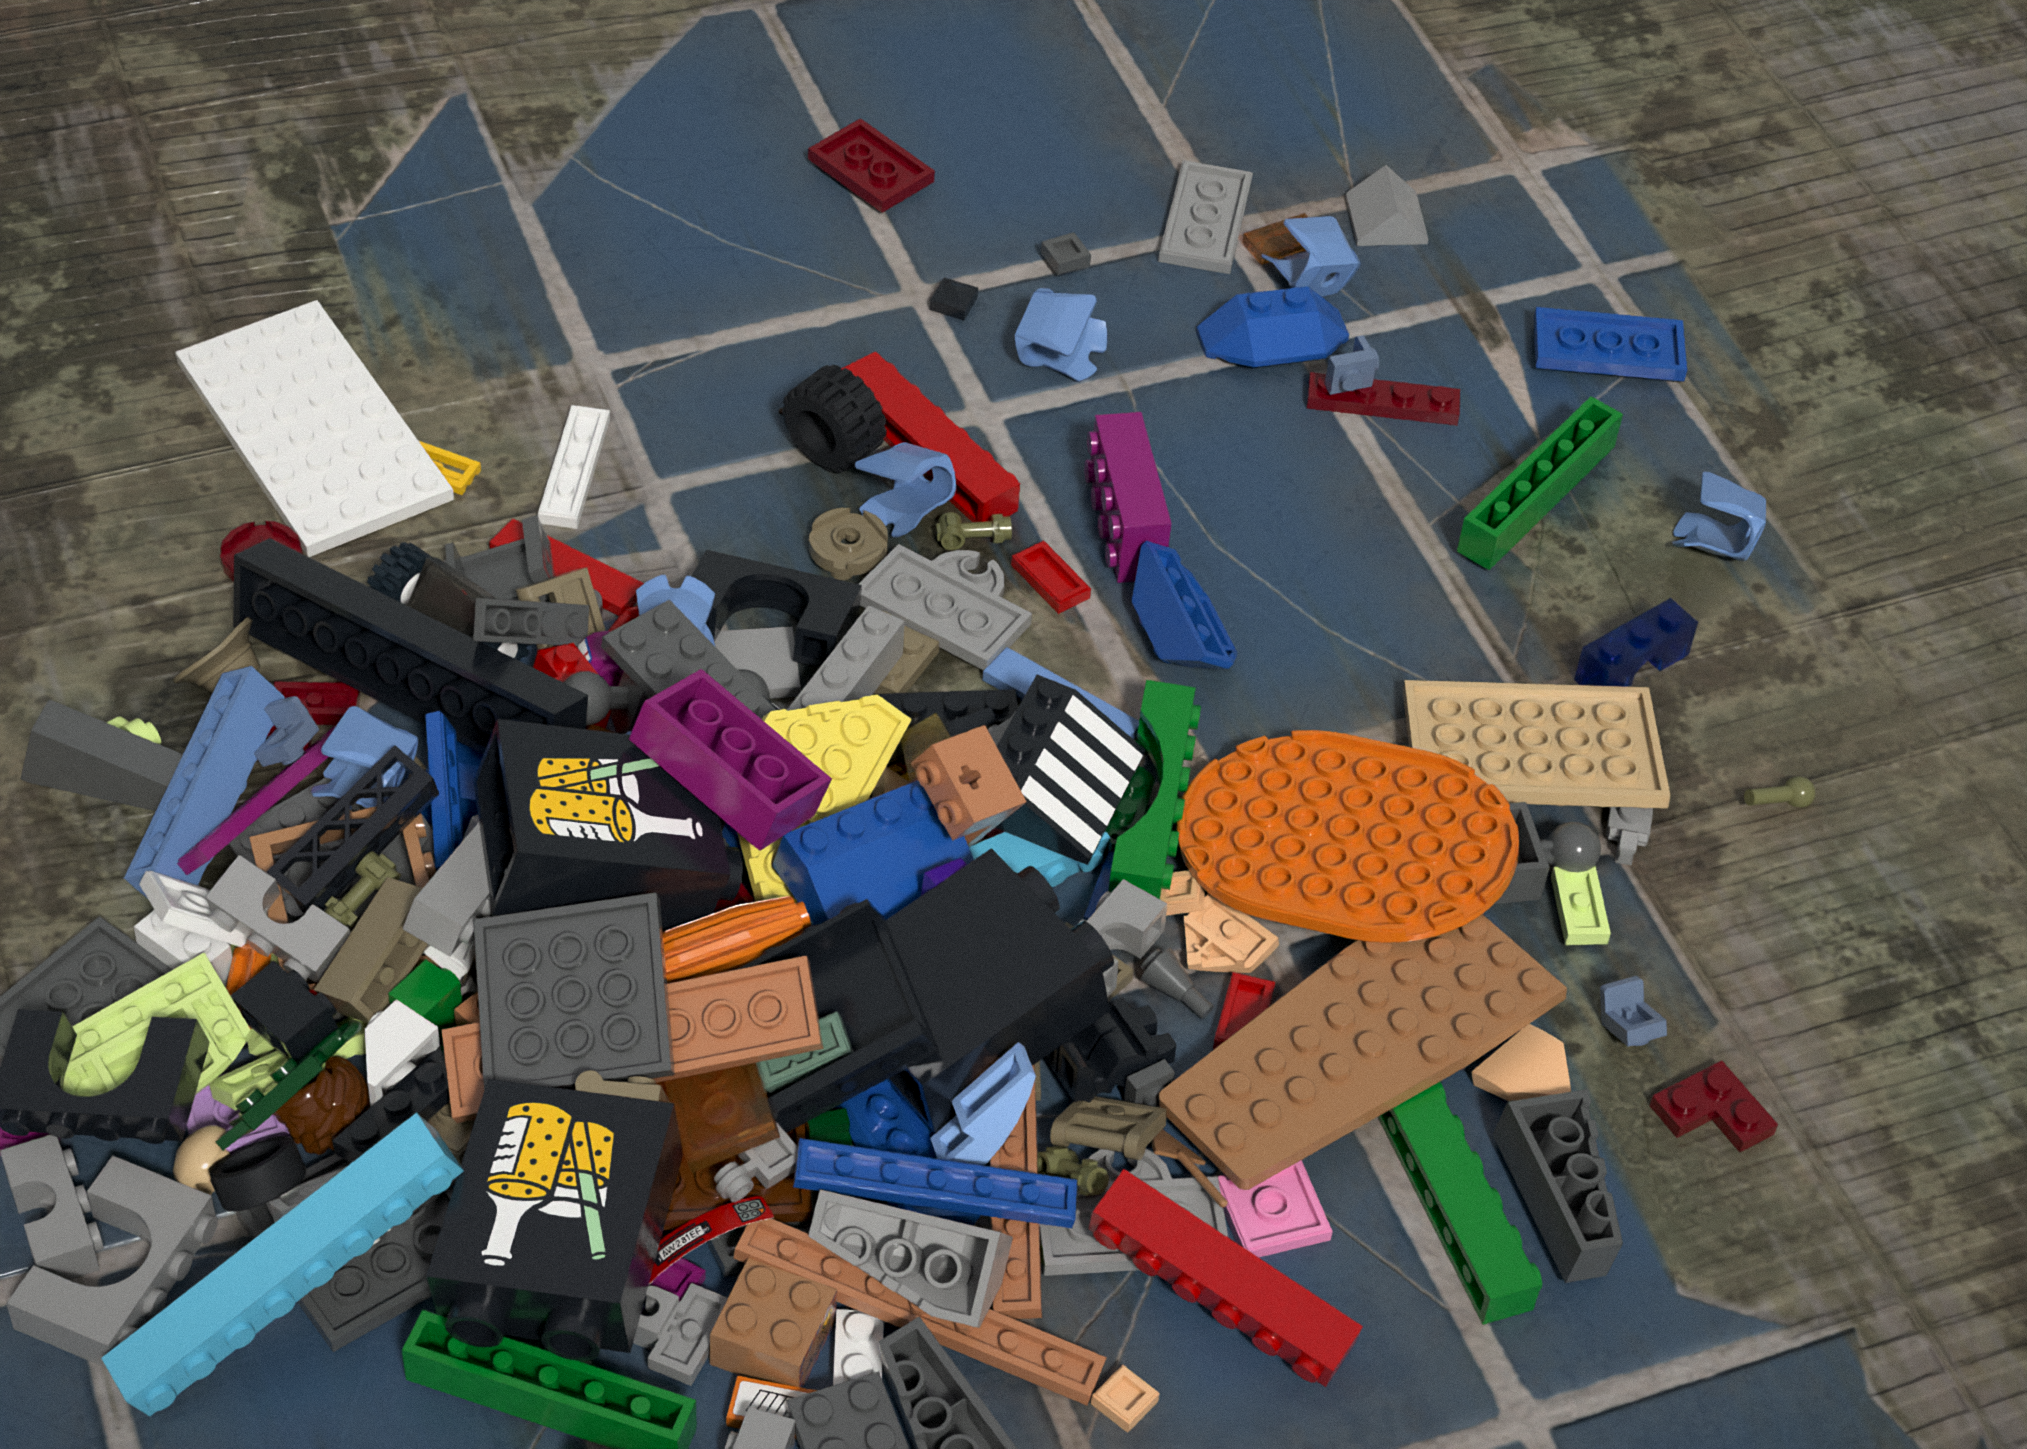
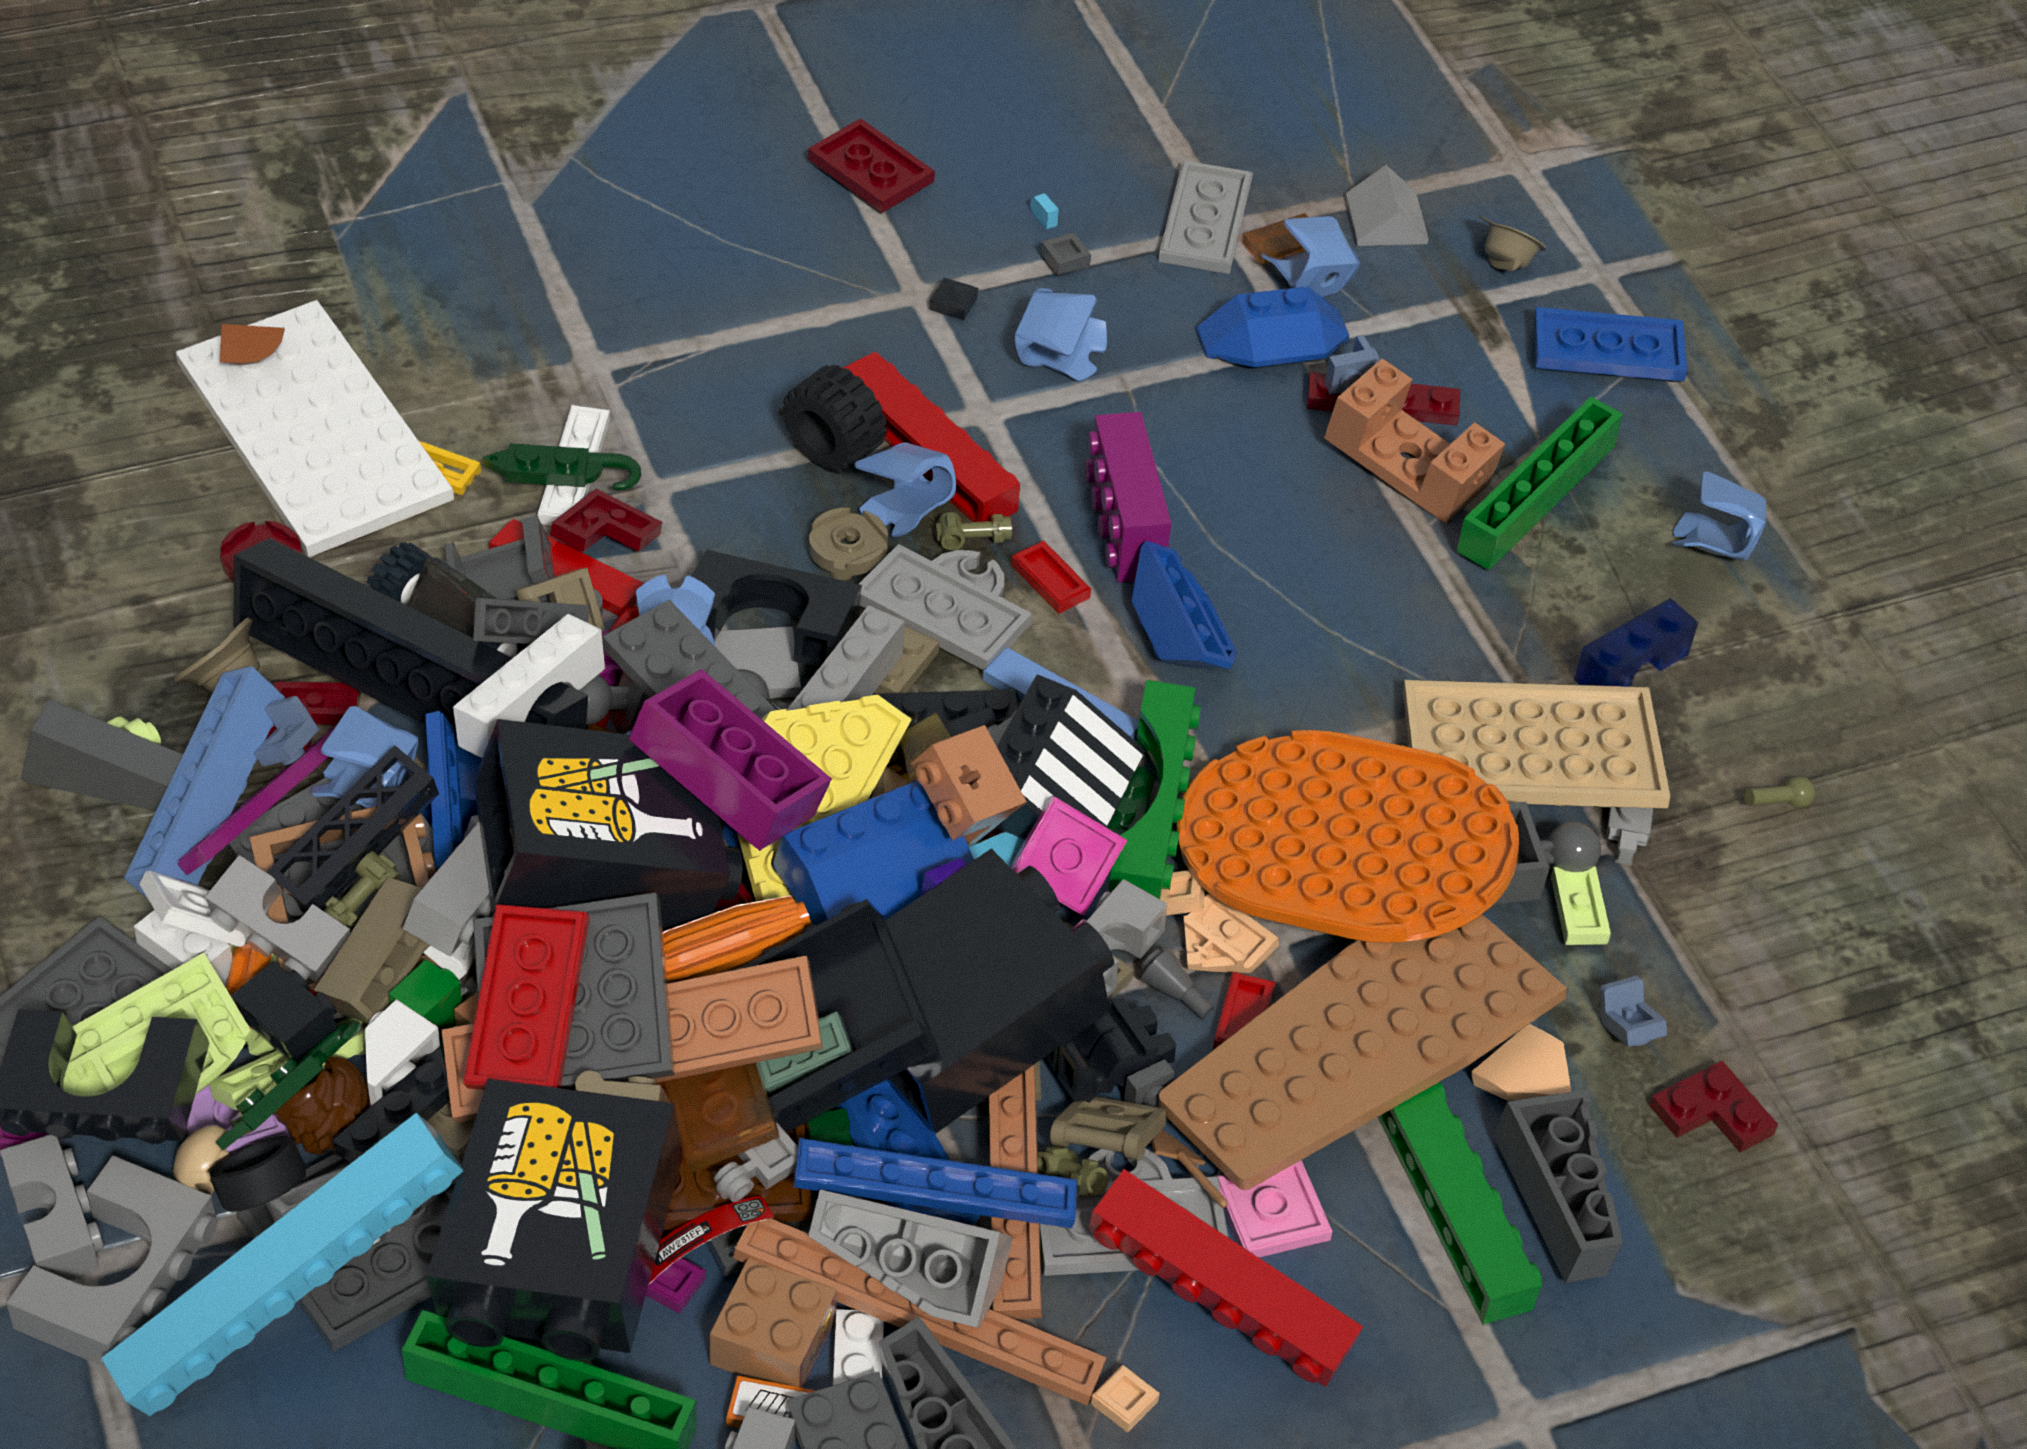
light grey plate [633,1283,728,1386] -> none
light blue slope [930,1042,1036,1166] -> none
none -> dark orange brick [220,324,285,364]
none -> white arch [453,614,605,758]
none -> red tile [463,904,590,1090]
none -> dark green plate [482,443,642,490]
none -> dark red plate [550,489,663,552]
none -> dark pink tile [1010,796,1127,916]
none -> medium azure piece [1030,193,1059,229]
none -> nougat plate [1324,358,1506,525]
none -> dark tan piece [1478,215,1546,272]

